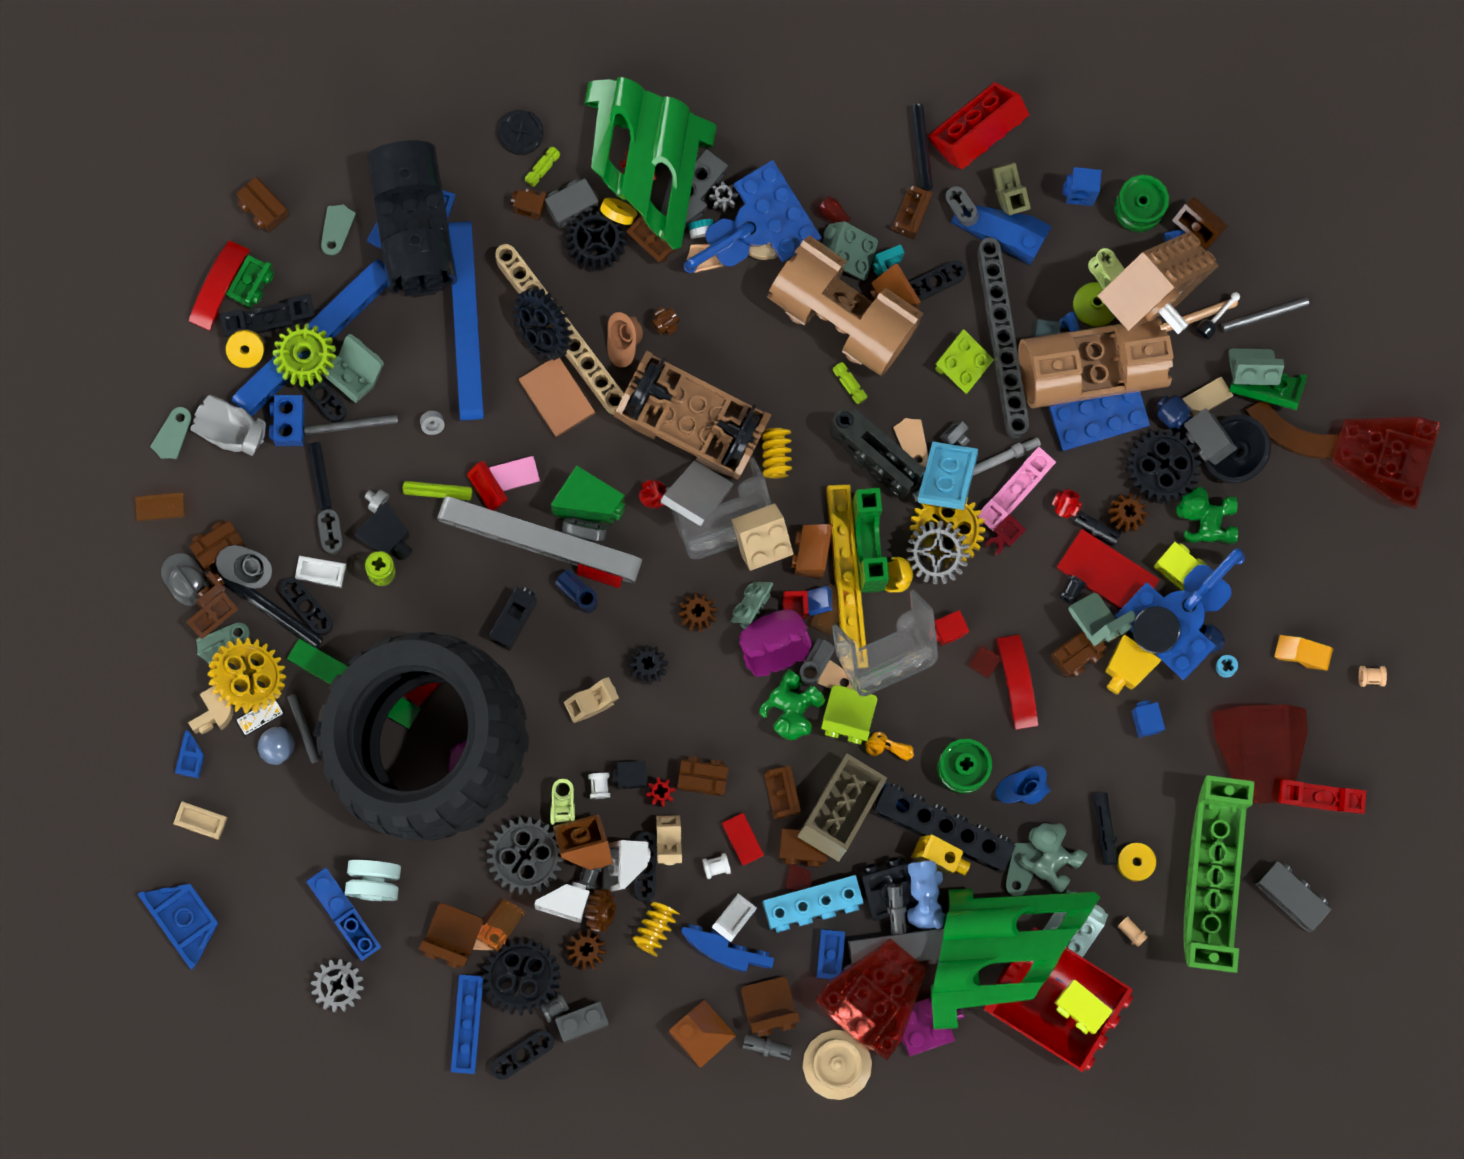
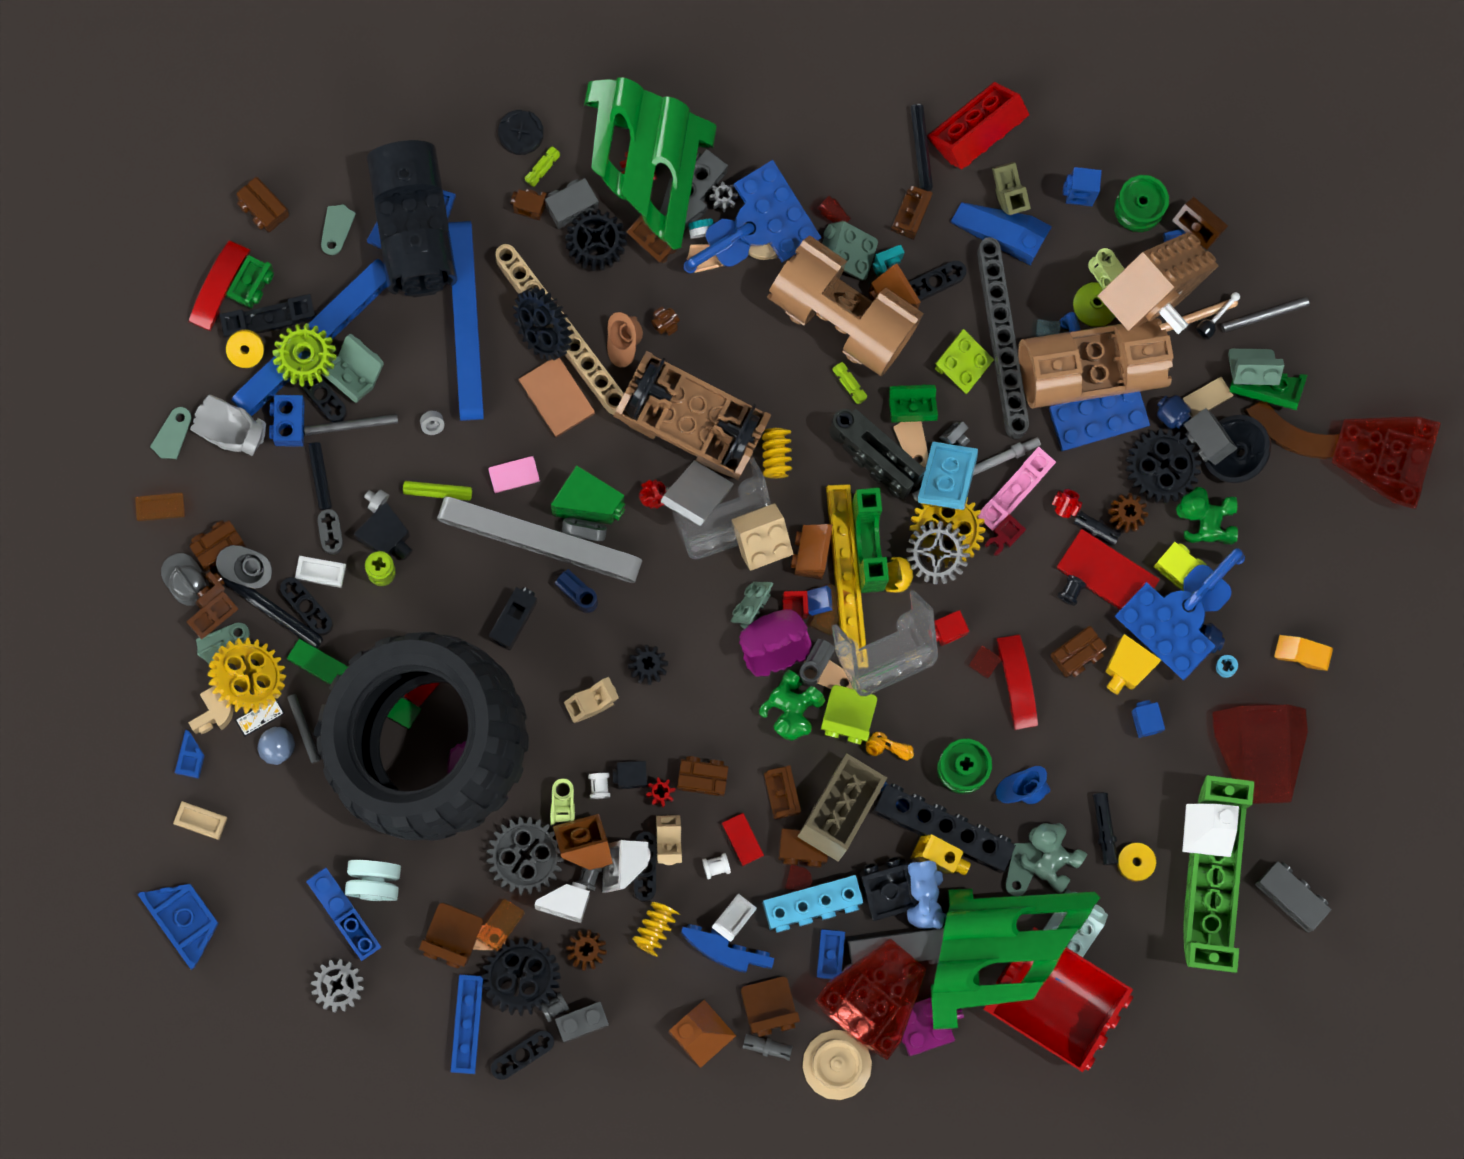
red tile [467,461,508,511] -> none
red sticker [576,564,622,588] -> none
reddish brown gear [585,889,616,932] -> none
yellow piece [600,198,637,225] -> none
reddish brown gear [678,592,718,633] -> none
dark grey pin [887,884,907,935] -> none
dark grey beam [946,186,979,226] -> none
neon yellow brick [1054,980,1113,1034] -> none
sand green bracket [1068,593,1137,646] -> none
light nougat pin [1117,917,1148,947] -> none
black tile [1133,606,1181,654] -> none
red slope [1279,779,1367,814] -> none
light nougat bush [1358,666,1387,687] -> none
none -> green bracket [889,385,938,422]
none -> white slope [1182,804,1239,857]

